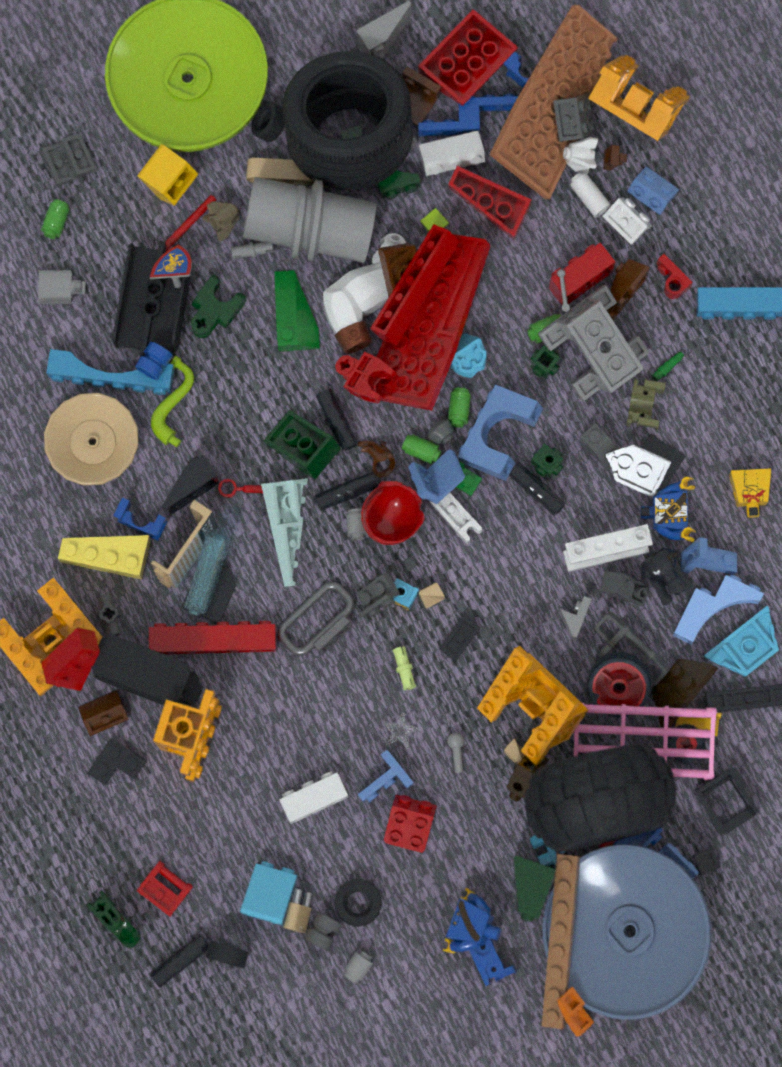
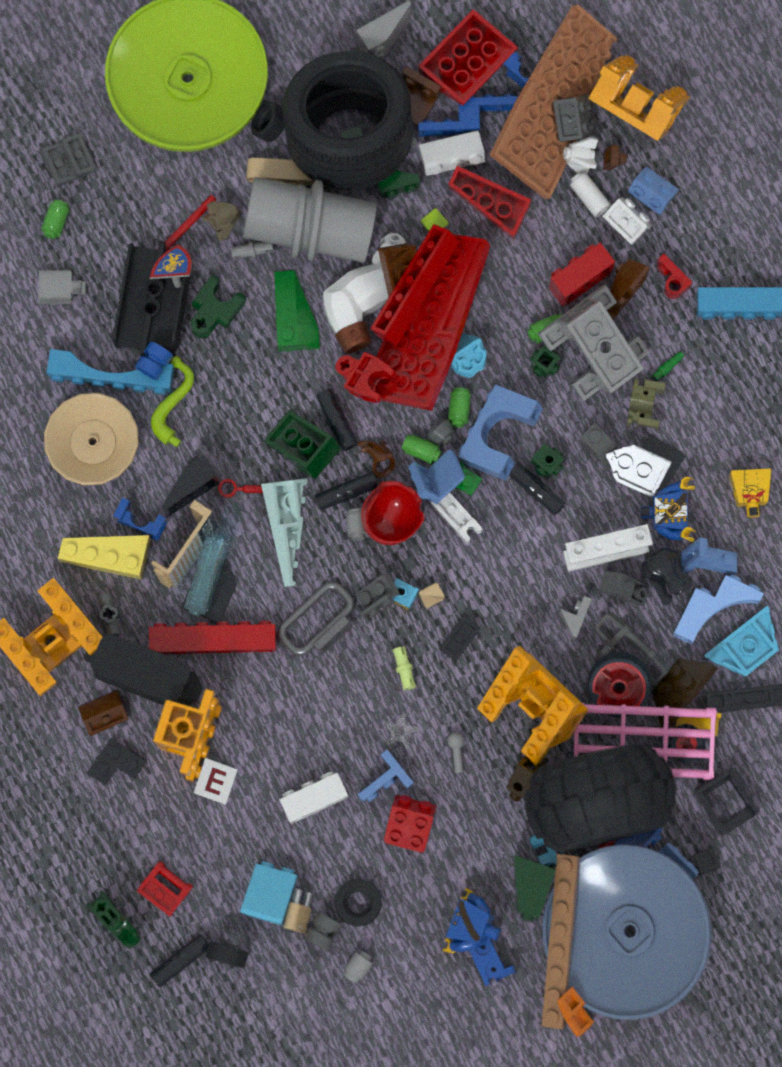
red wedge [41,627,100,691] -> none
yellow slope [137,144,198,206] -> none
tan slope [504,738,525,764] -> none
light grey hinge [557,269,570,312] -> none
none -> white sticker [194,758,237,805]

